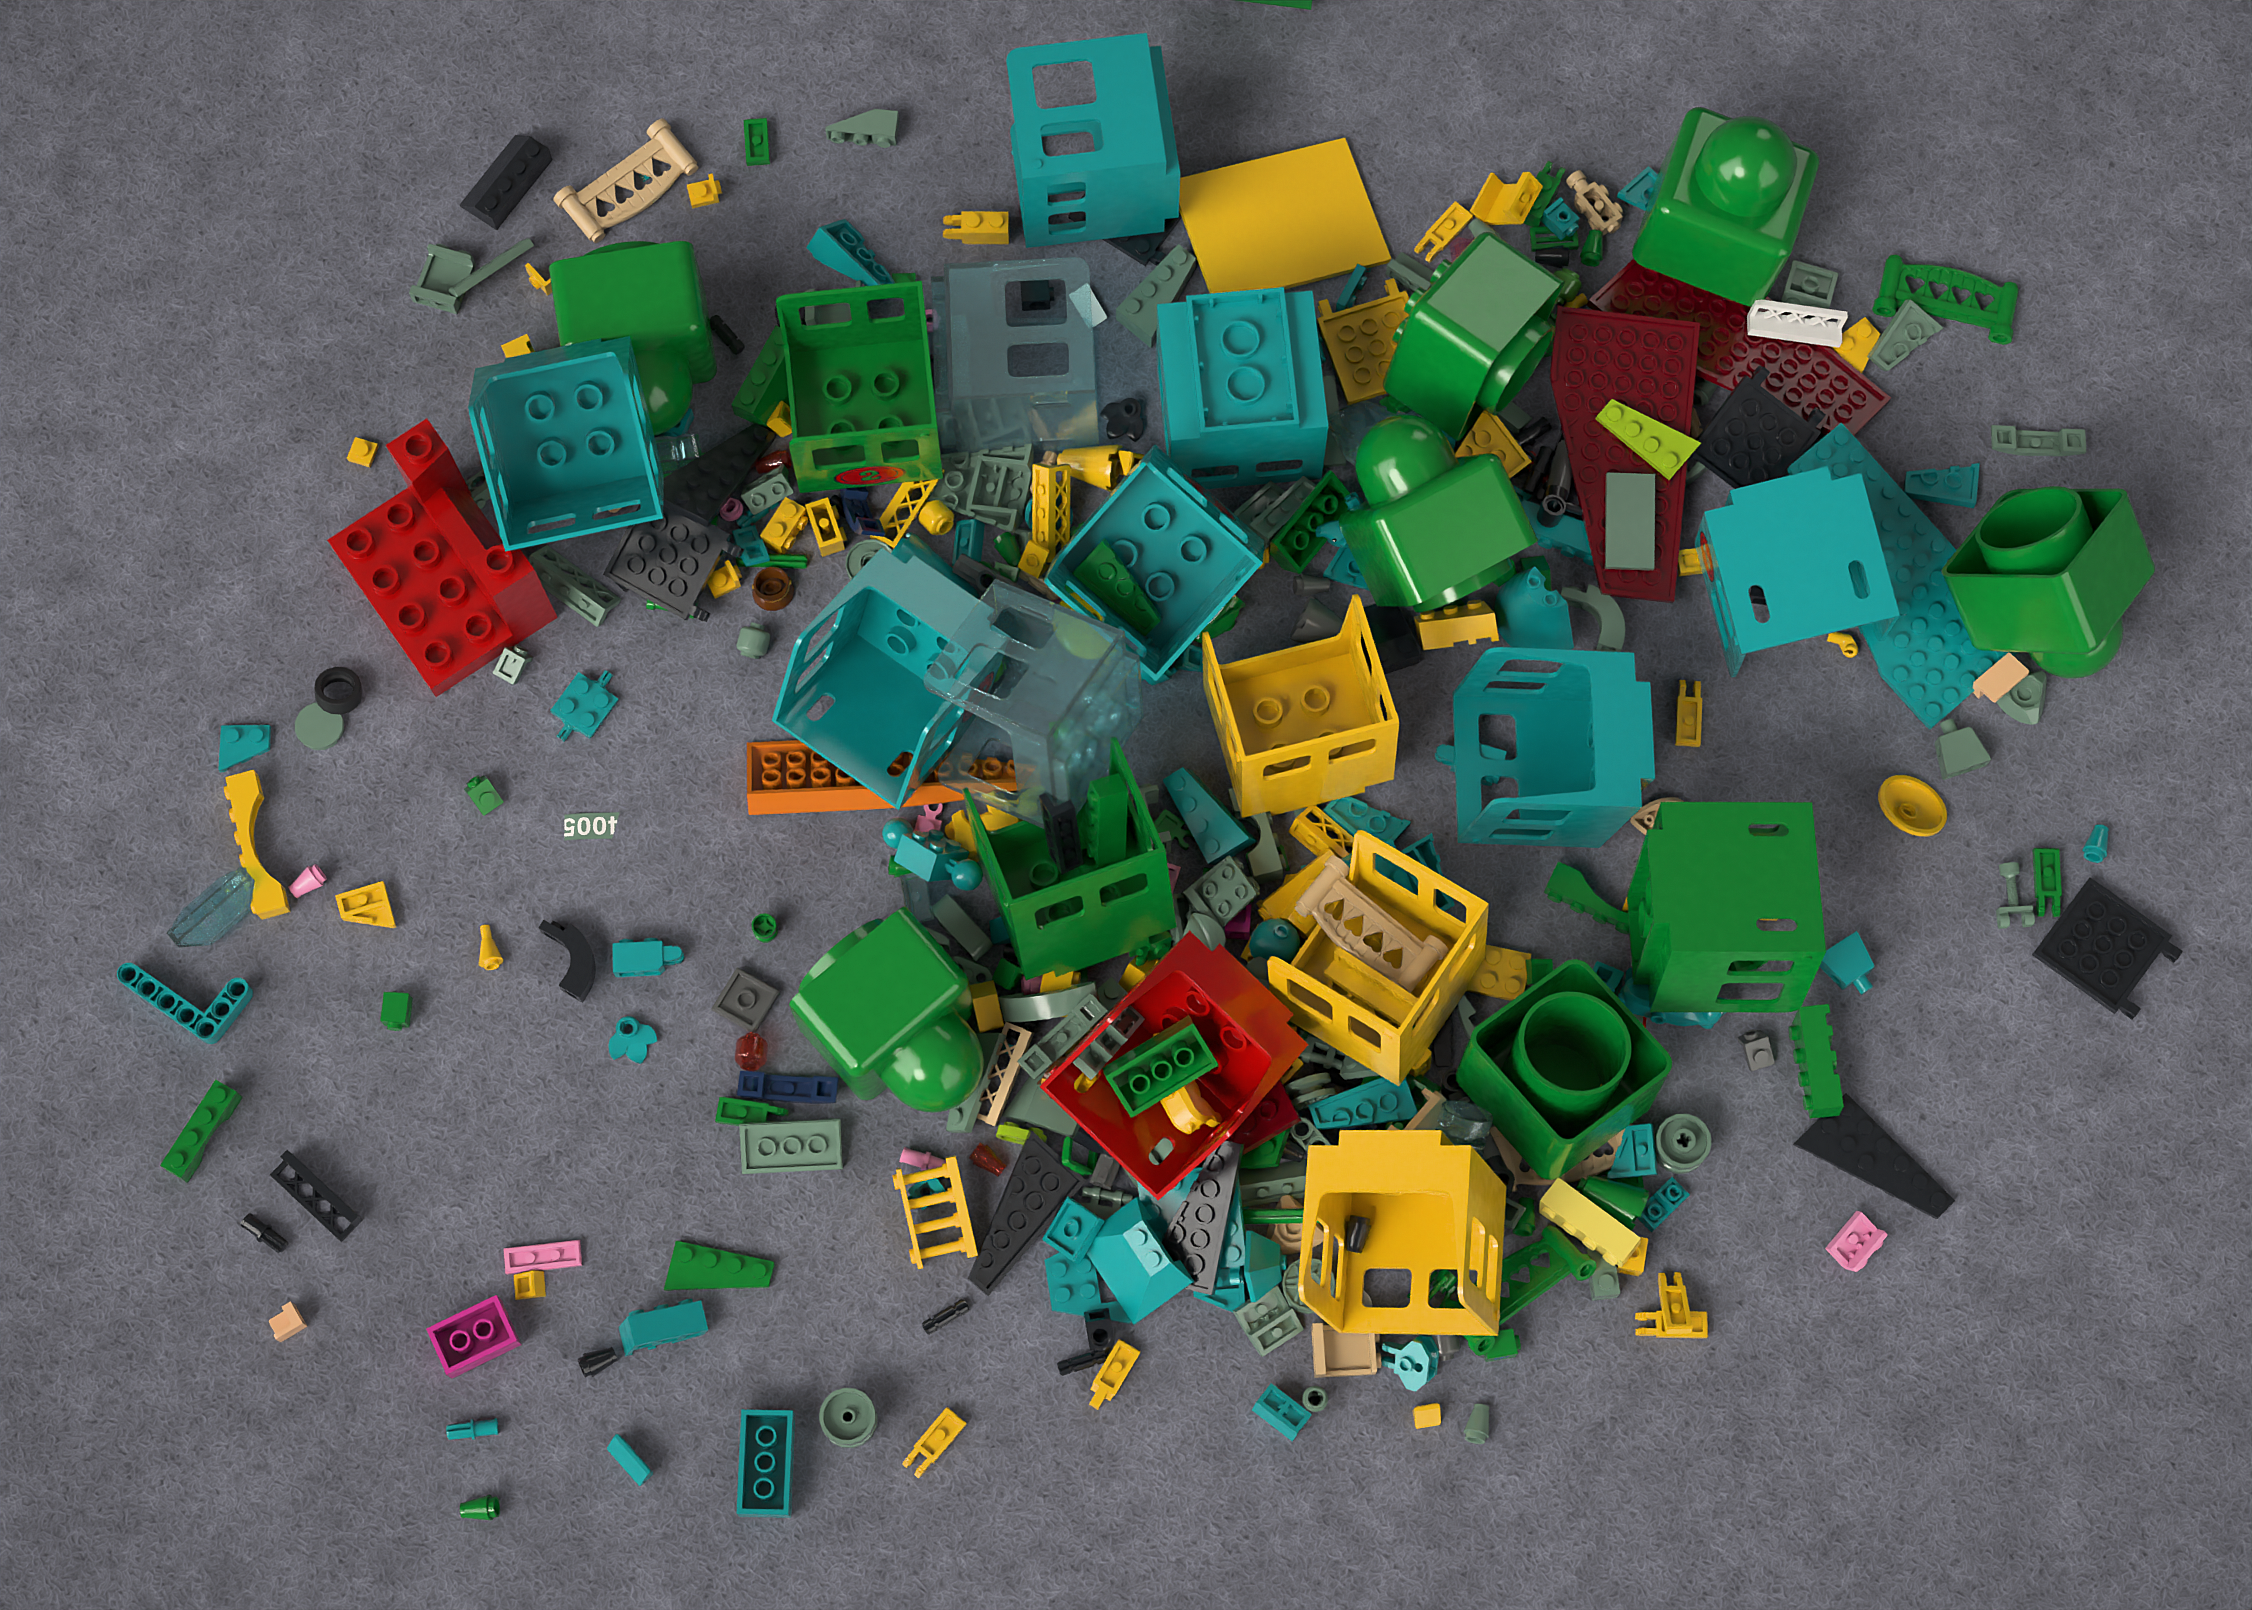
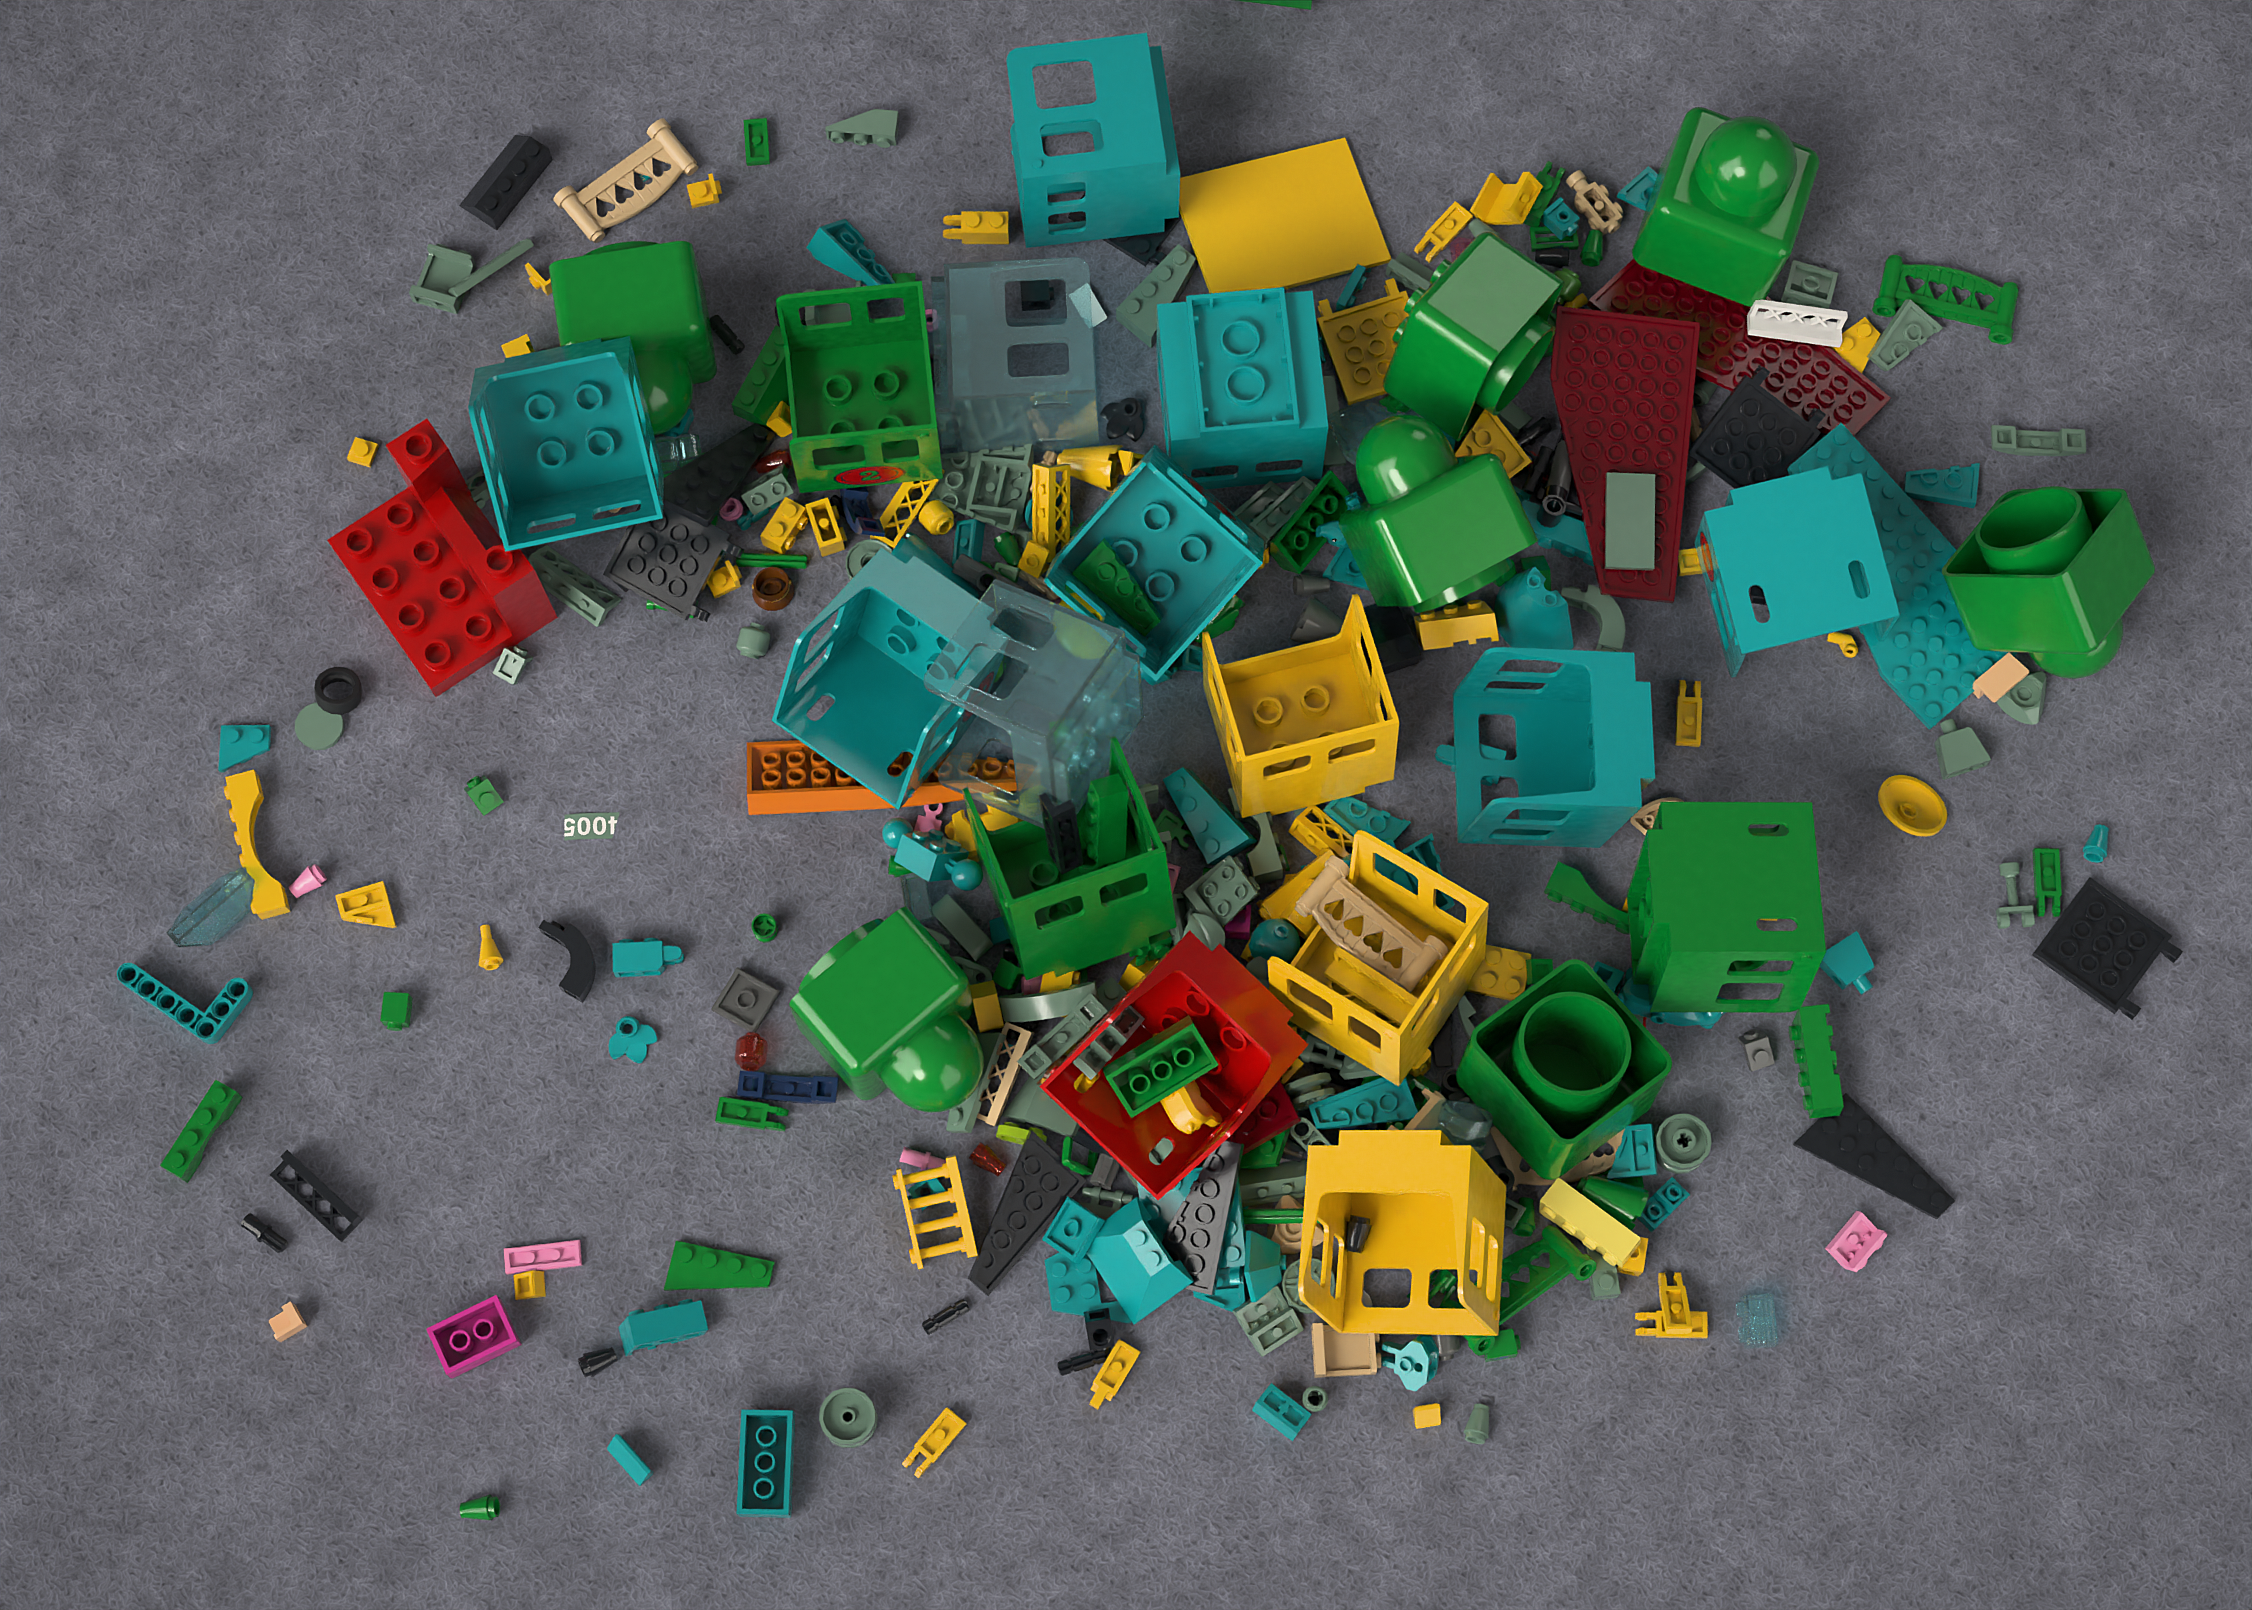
teal axle [446,1418,499,1440] -> none
teal plate [550,670,619,742] -> none
teal slope [732,525,770,567] -> none
sand green tile [739,1118,843,1174] -> none
lime wing [1595,399,1701,480] -> none
none -> clear light blue brick [1736,1293,1778,1349]

